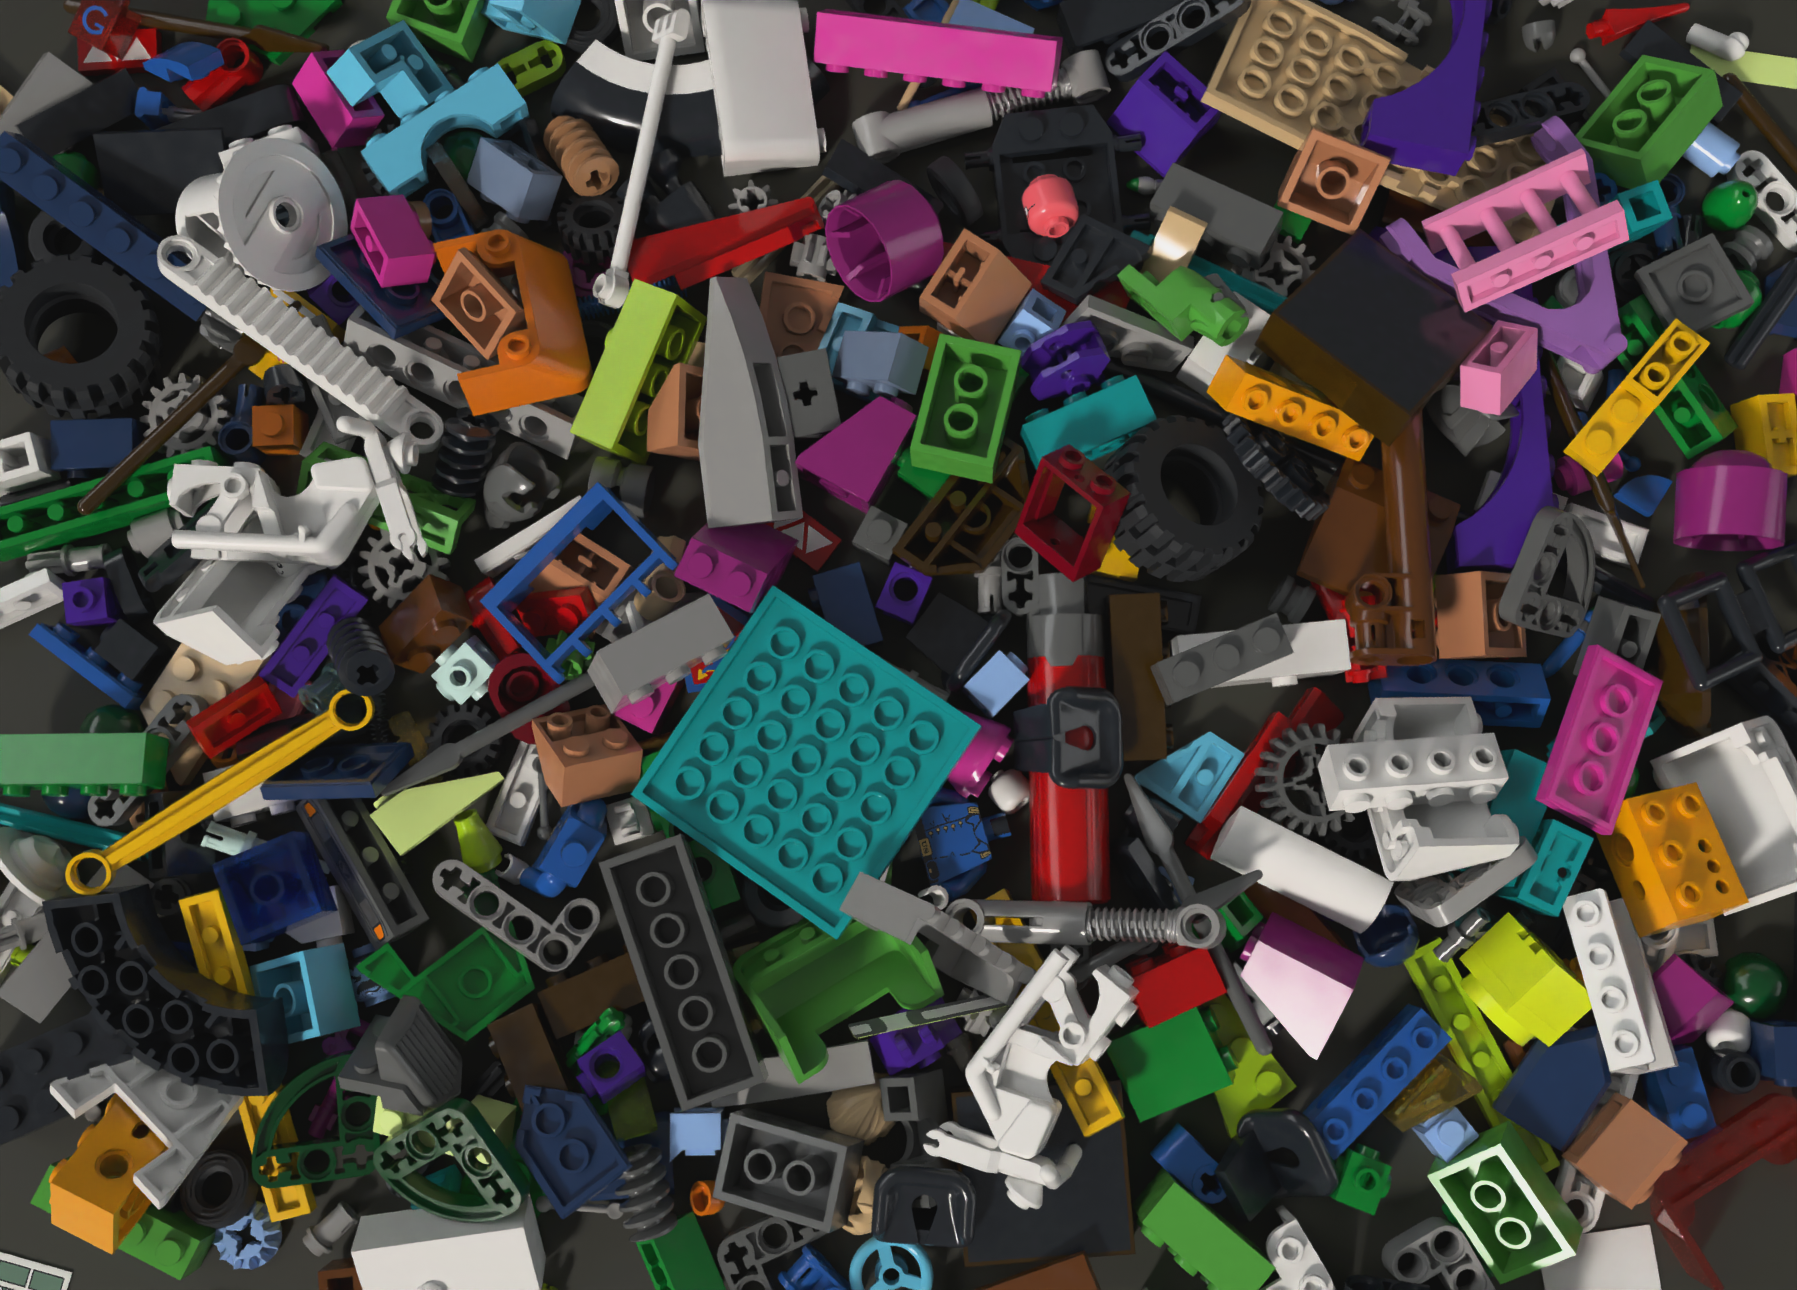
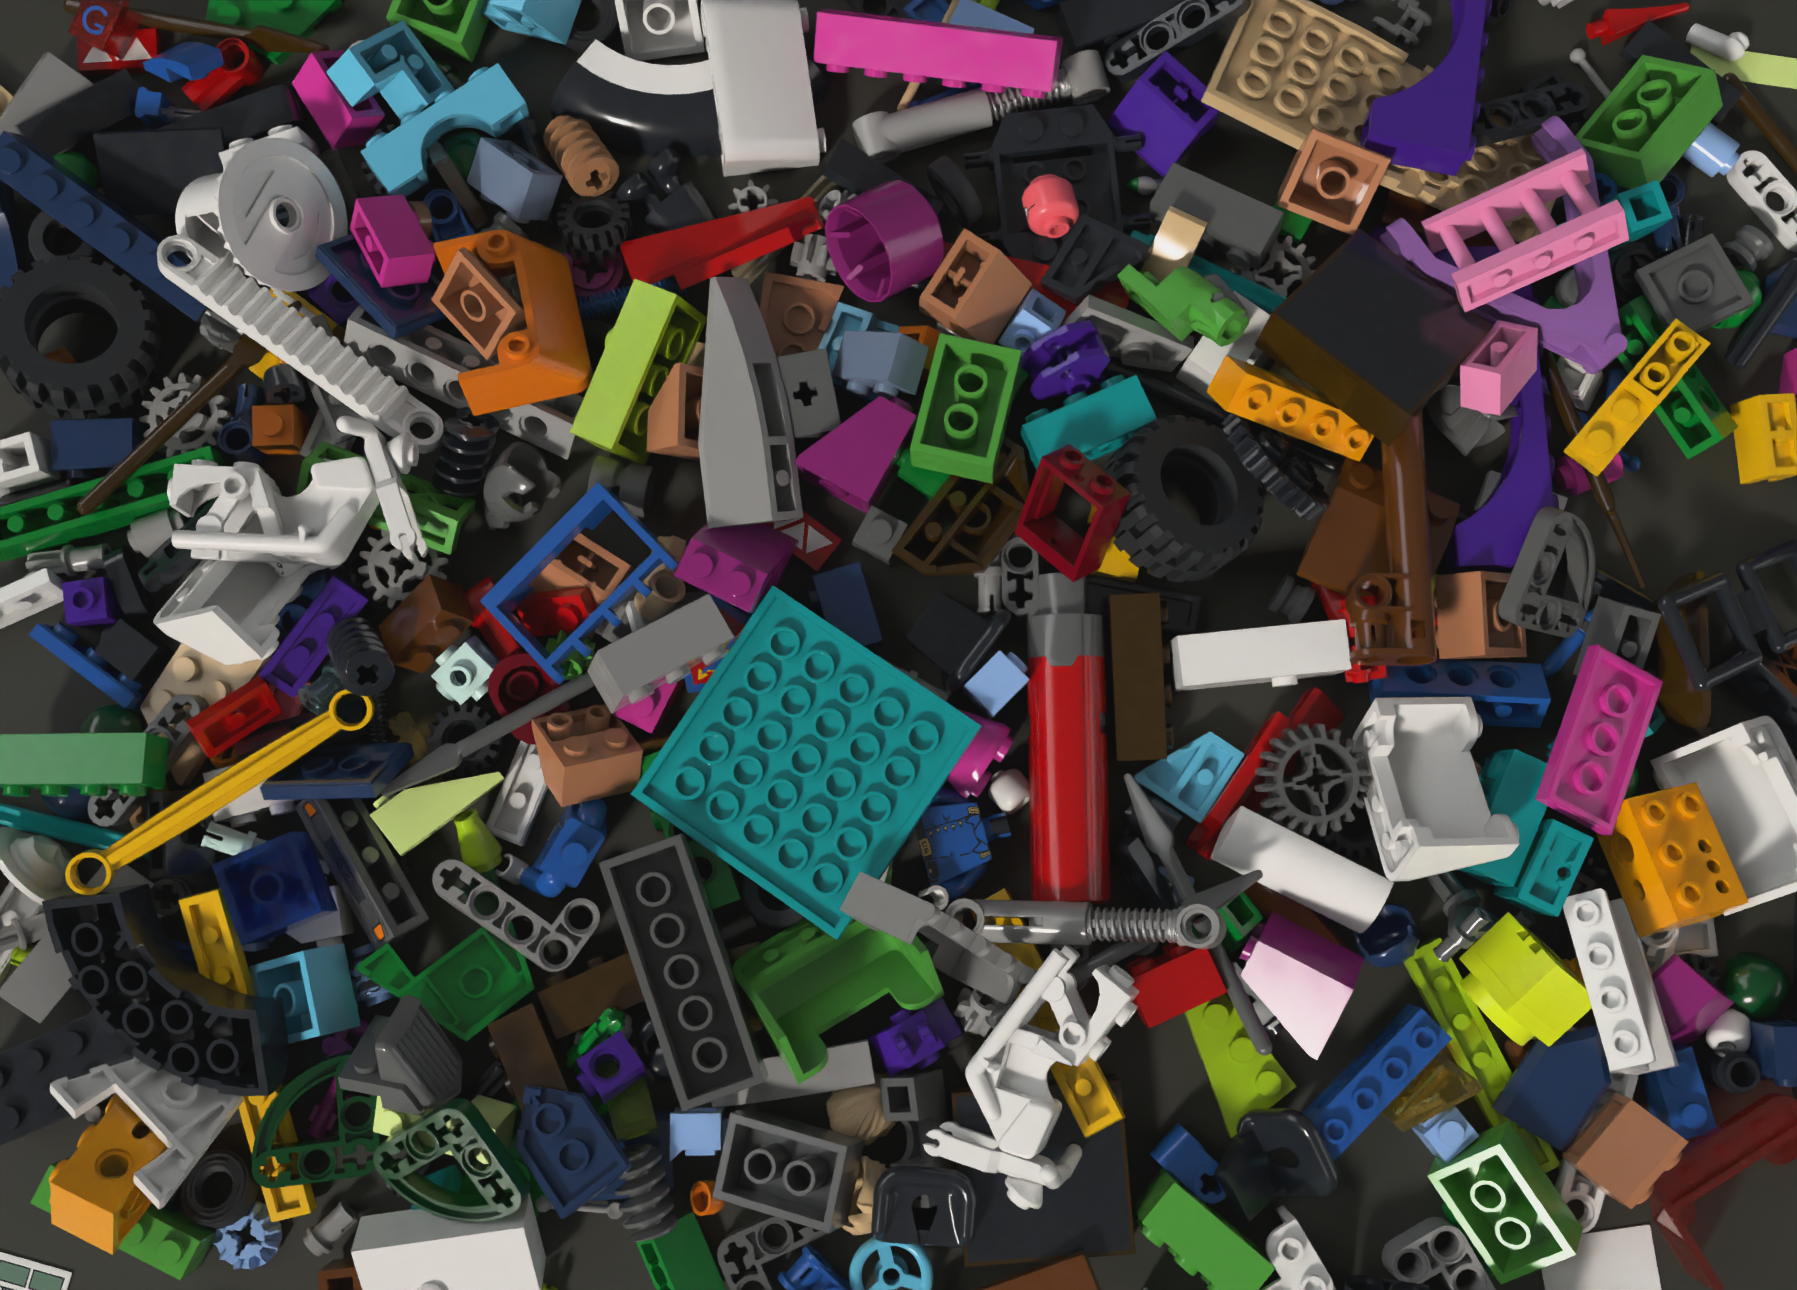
white tile [474,495,582,578] -> none
lime beam [496,40,566,97] -> none
dark grey hinge [532,757,553,841] -> none
white hinge [593,8,691,309] -> none
white tile [606,797,656,845] -> none
sticker [848,995,1016,1038] -> none
dark purple brick [875,562,933,627] -> none
black piece [1013,686,1124,789] -> none
green brick [1107,1004,1239,1122] -> none
dark grey brick [1150,613,1294,706] -> none
white brick [1318,733,1509,813] -> none
green brick [1329,1142,1392,1215] -> none
light grey beam [1394,836,1538,927] -> none
dark grey hinge [1521,20,1556,52] -> none
white tile [1565,503,1649,569] -> none
blue tile [1613,475,1673,517] -> none
magenta piece [1673,450,1788,551] -> none
green animal [1701,180,1758,232] -> none

